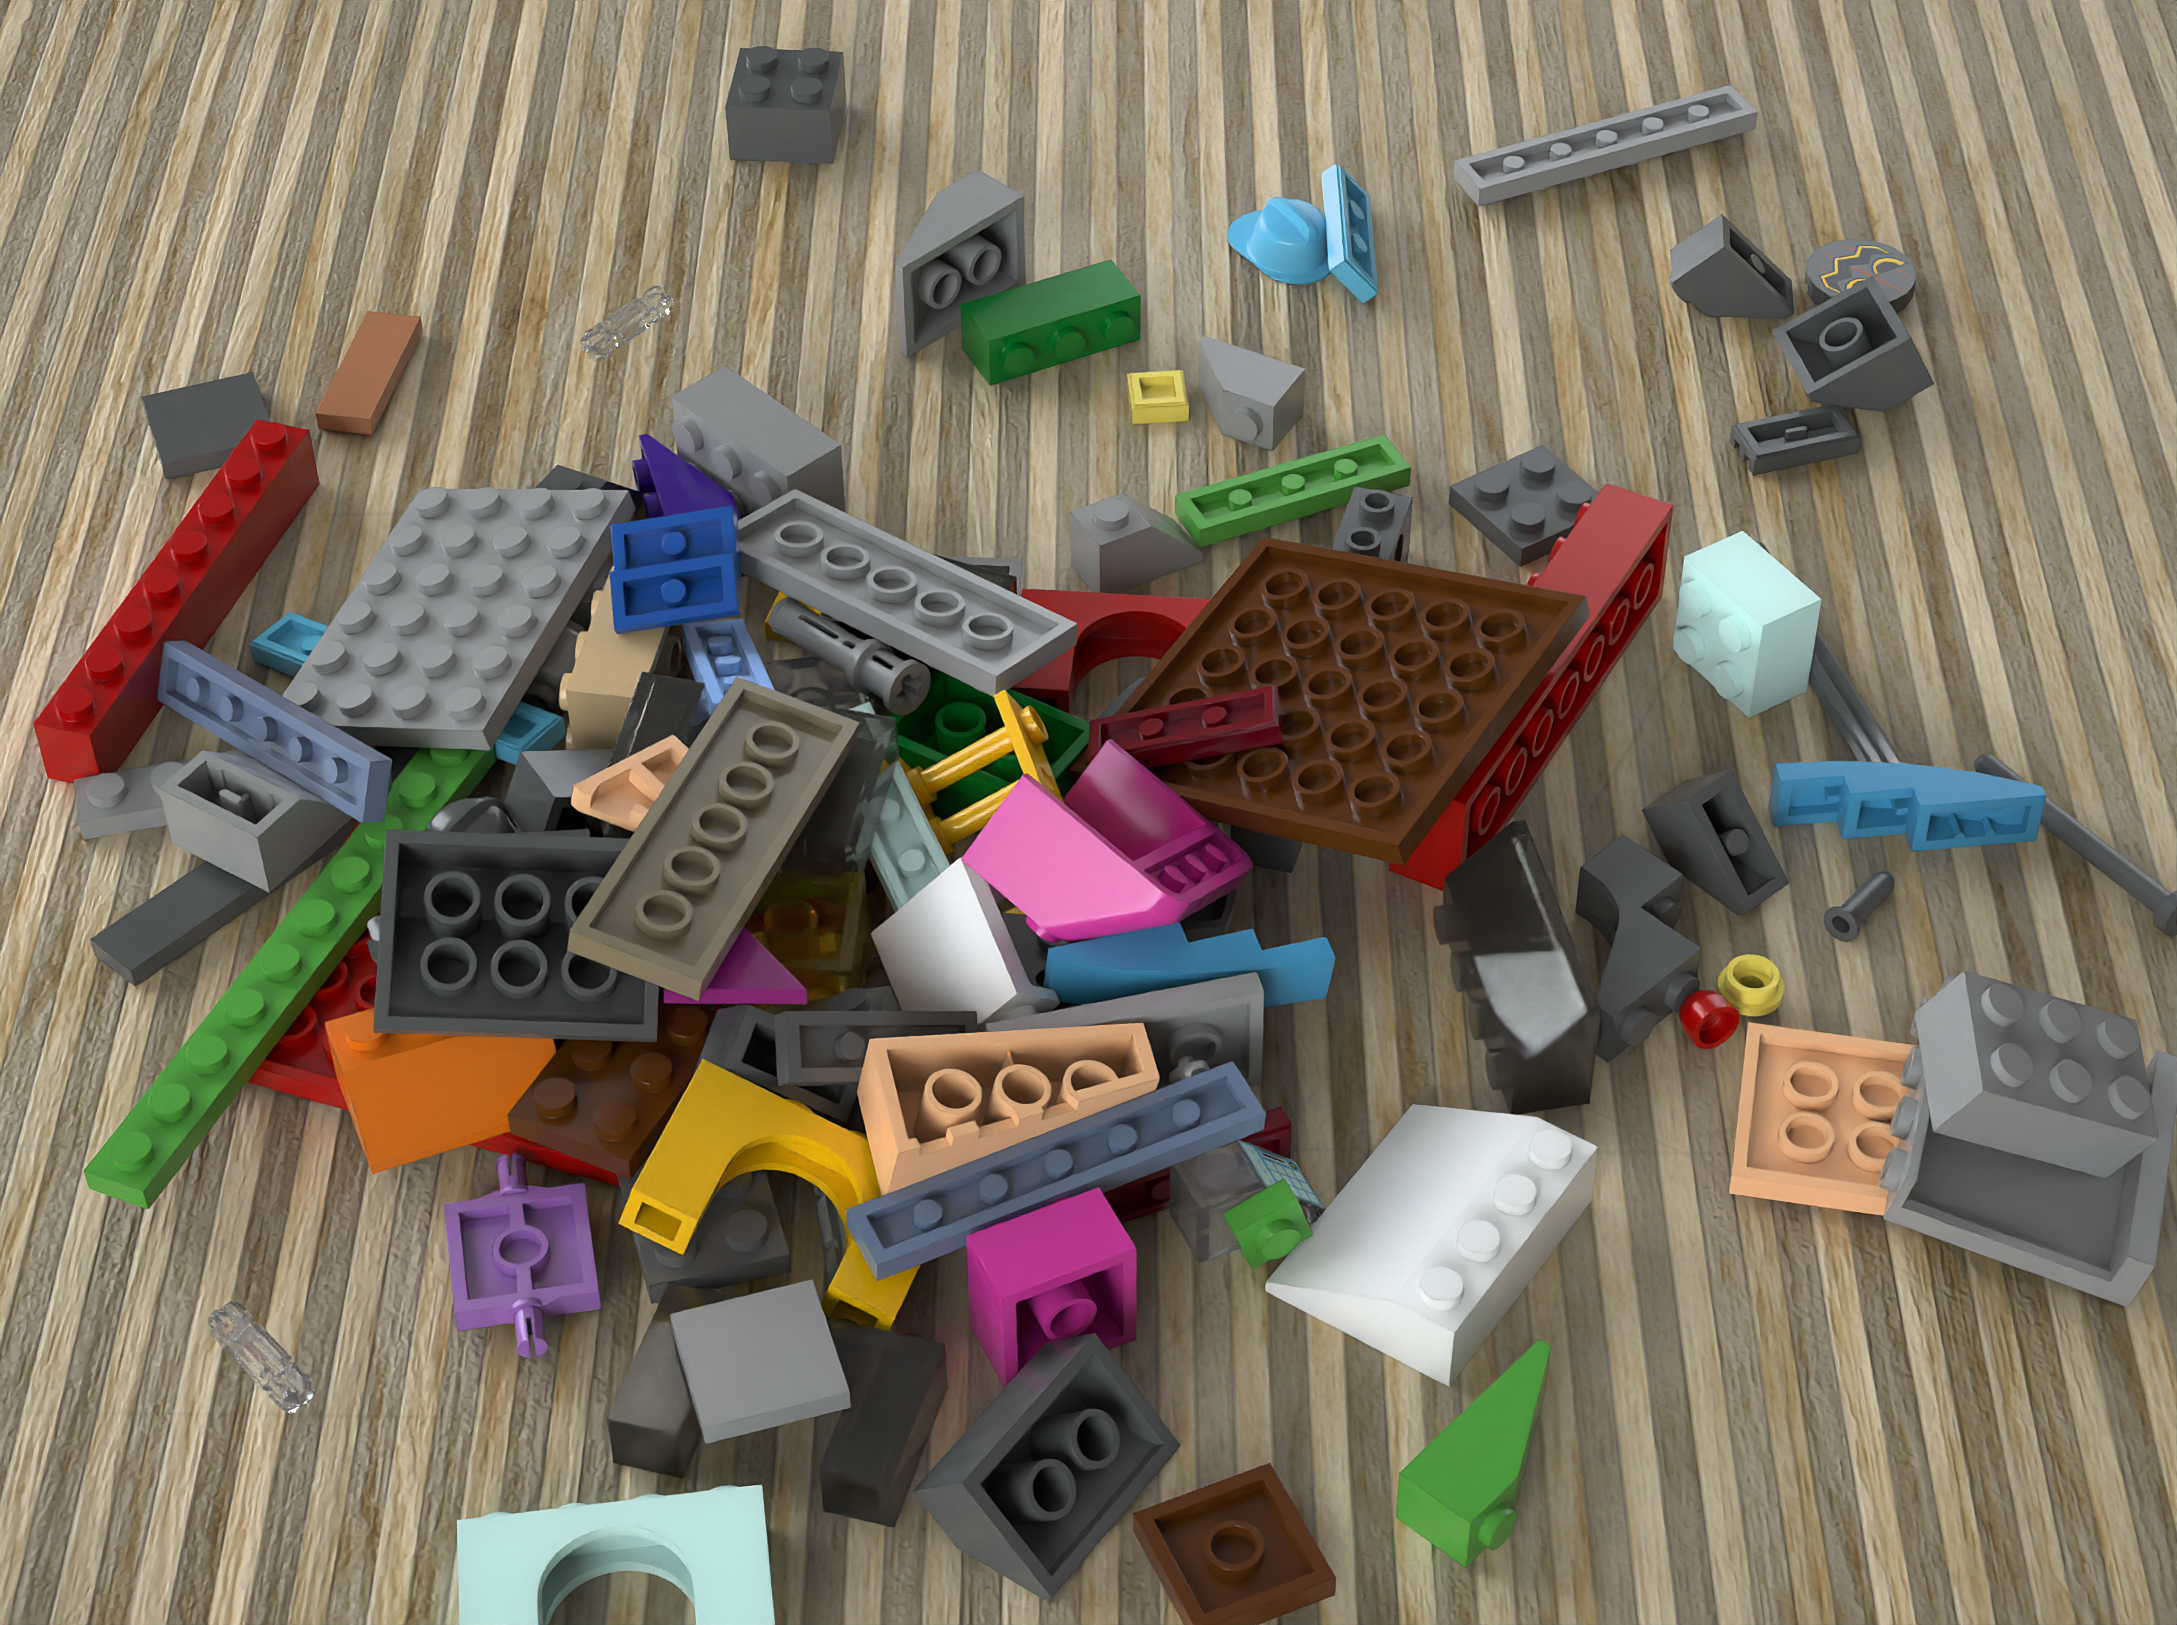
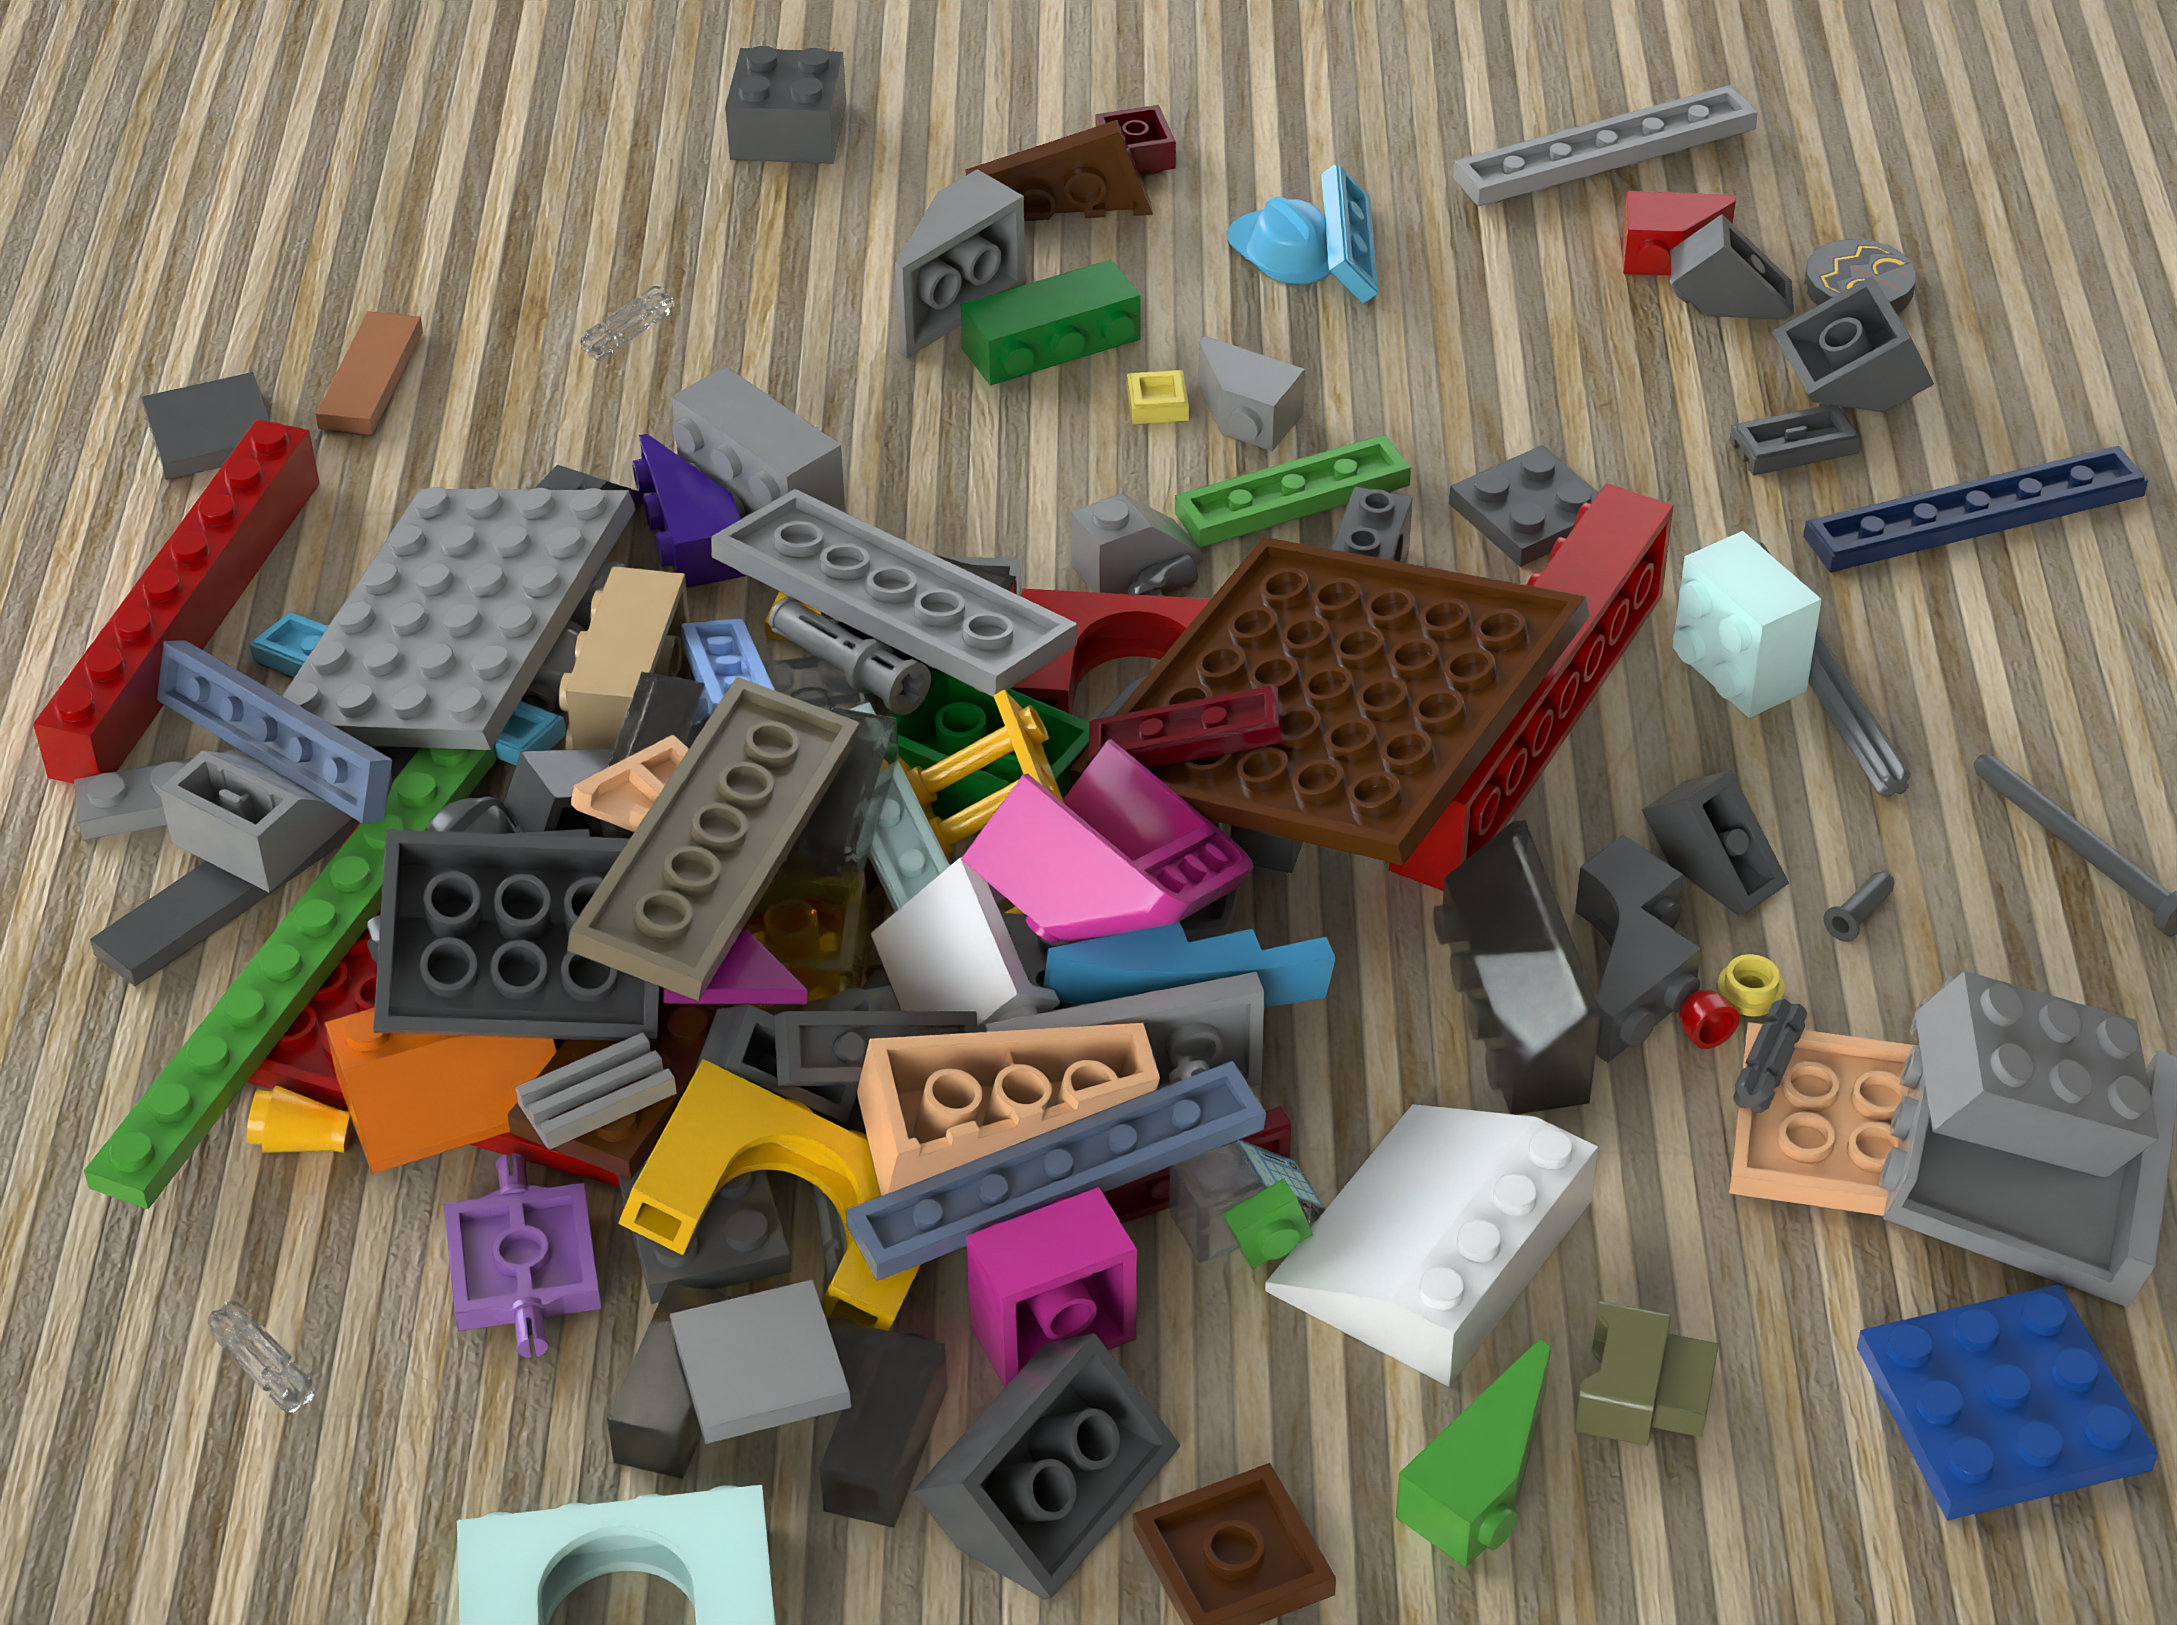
blue slope [609,505,741,634] -> none
dark azure slope [1768,761,2046,852] -> none
none -> yellow cone [246,1085,353,1153]
none -> light grey tile [515,1032,677,1150]
none -> reddish brown wing [965,120,1153,221]
none -> dark red piece [1095,105,1176,174]
none -> dark grey arm [1127,554,1198,596]
none -> olive piece [1575,1301,1719,1446]
none -> slope [1622,191,1736,276]
none -> dark grey axle [1733,999,1807,1113]
none -> dark blue tile [1803,446,2148,573]
none -> blue plate [1857,1284,2158,1521]

